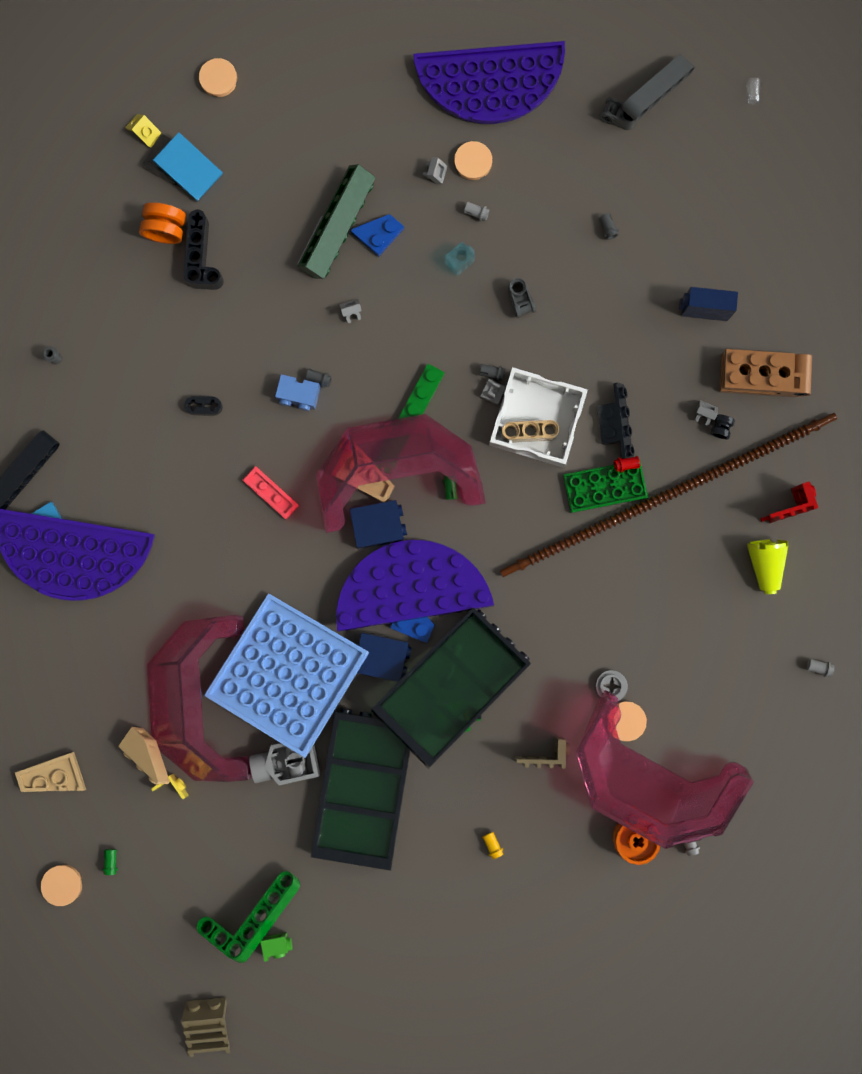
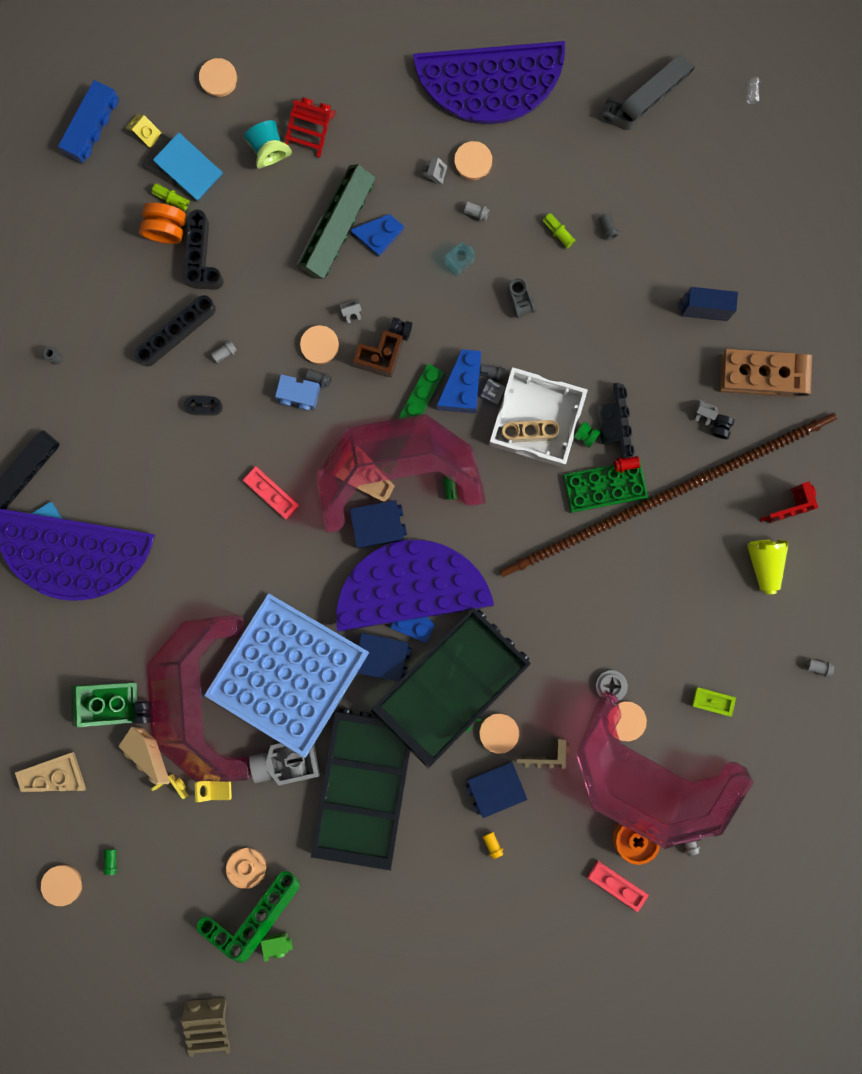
none -> blue brick [58,80,119,164]
none -> green slope [71,682,137,727]
none -> black wheel [131,701,152,724]
none -> black beam [135,295,216,367]
none -> lime axle [152,183,190,212]
none -> light yellow bracket [195,779,231,802]
none -> light grey pin [211,341,237,364]
none -> light nougat tile [226,847,267,889]
none -> hat [244,120,292,169]
none -> red plate [284,97,336,157]
none -> light nougat tile [300,325,339,365]
none -> reddish brown brick [353,330,403,378]
none -> black wheel [389,317,413,341]
none -> blue wedge [437,349,481,413]
none -> dark blue brick [465,760,528,818]
none -> light nougat tile [479,713,519,754]
none -> lime axle [543,213,576,248]
none -> green wheel [574,421,600,448]
none -> coral tile [587,860,649,912]
none -> lime plate [691,687,736,717]

